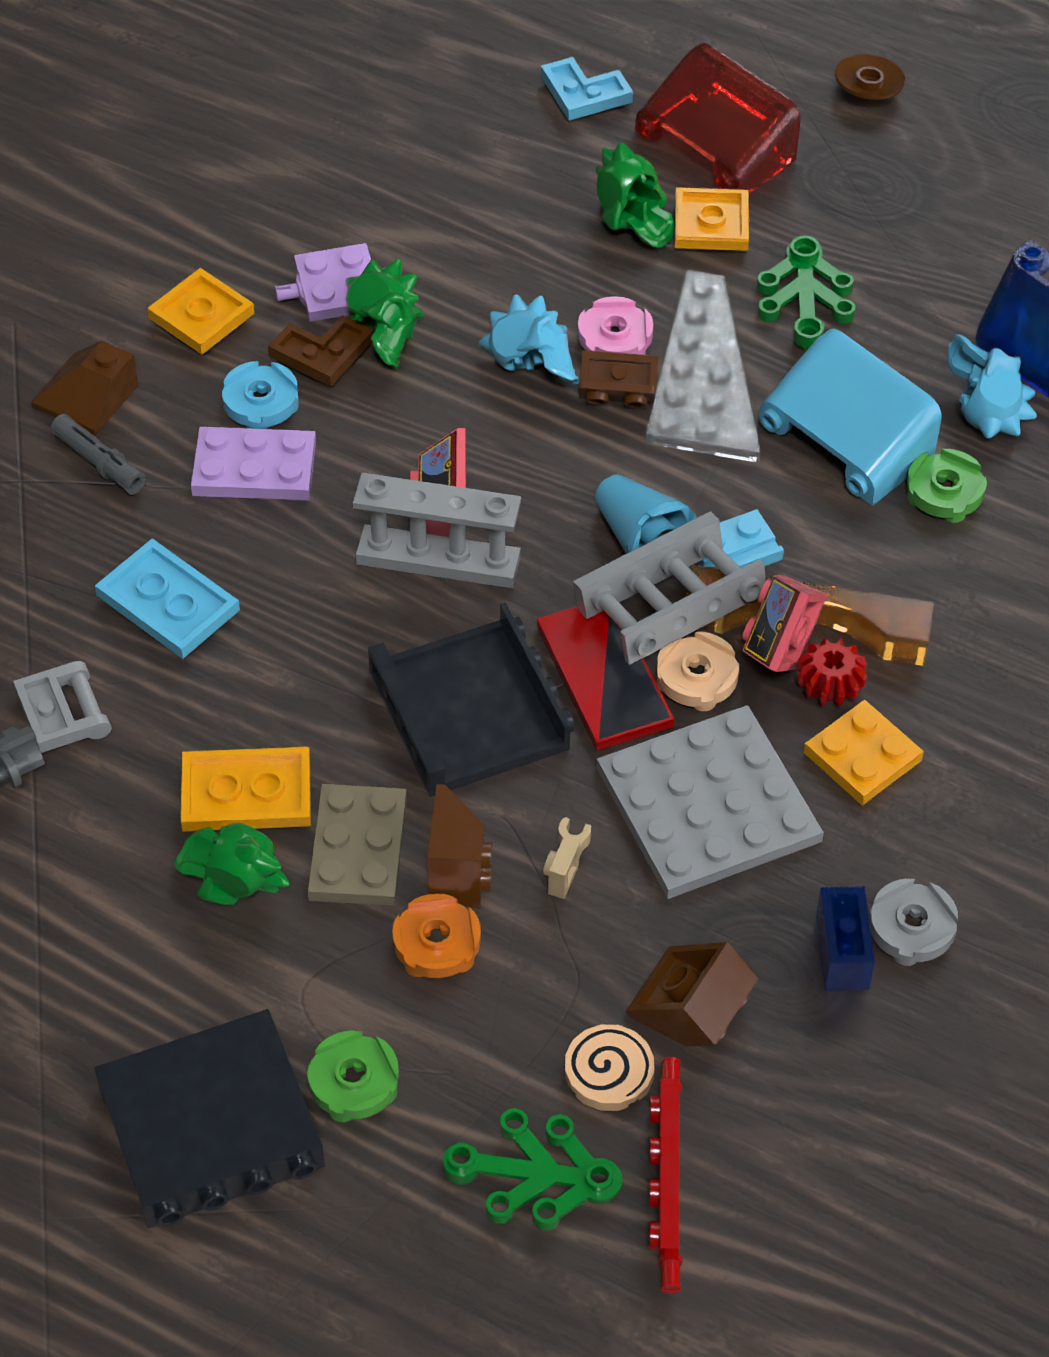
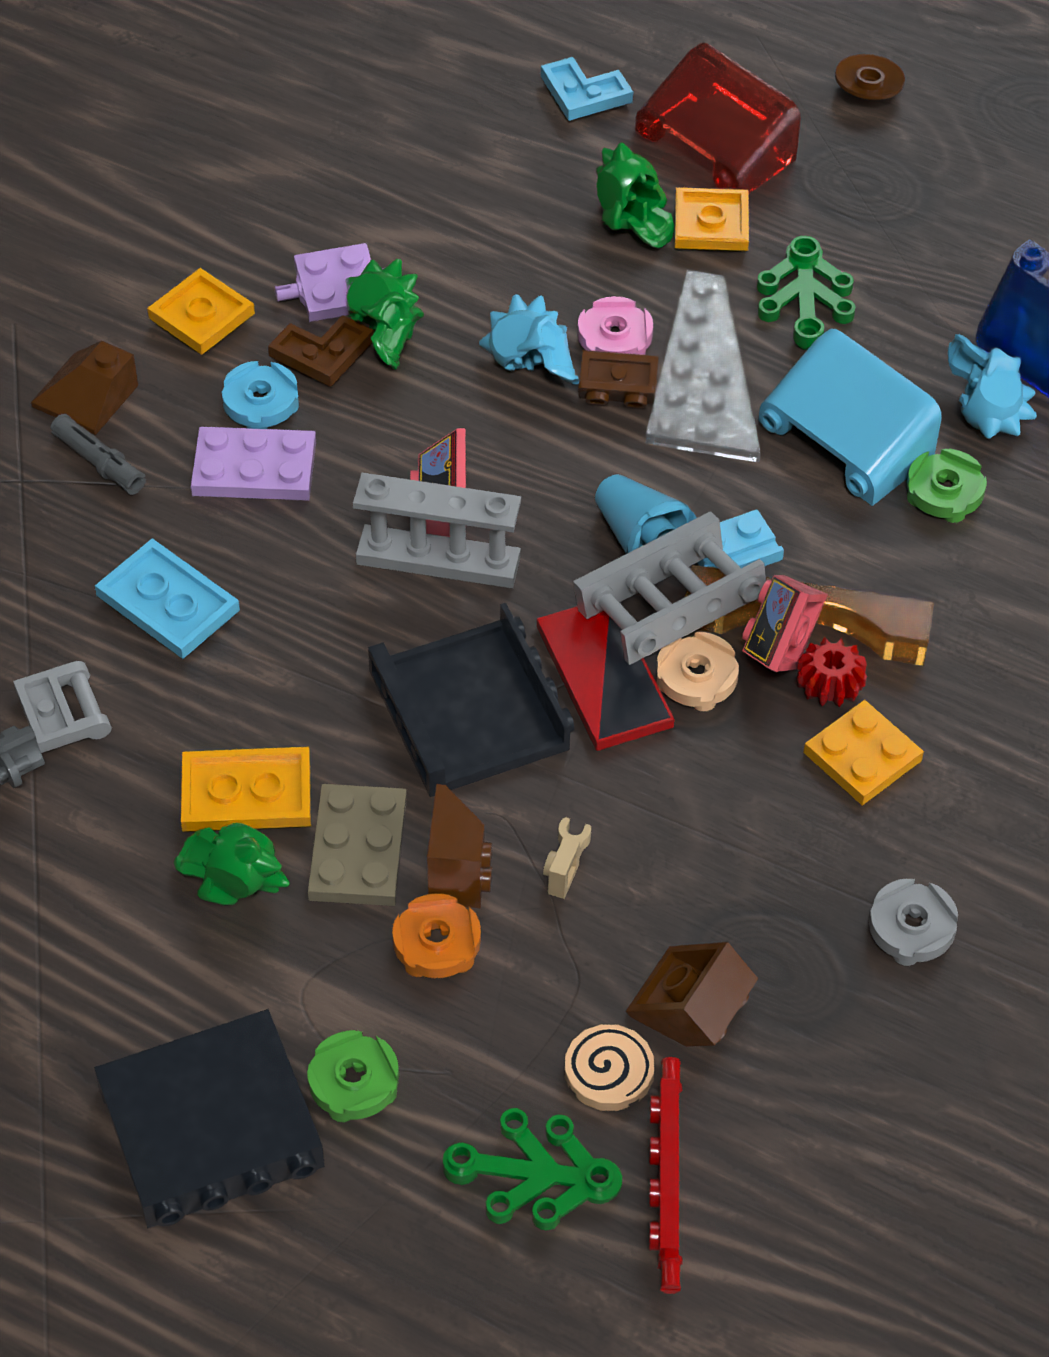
light grey plate [596,705,824,899] -> none
clear blue brick [816,886,875,991] -> none

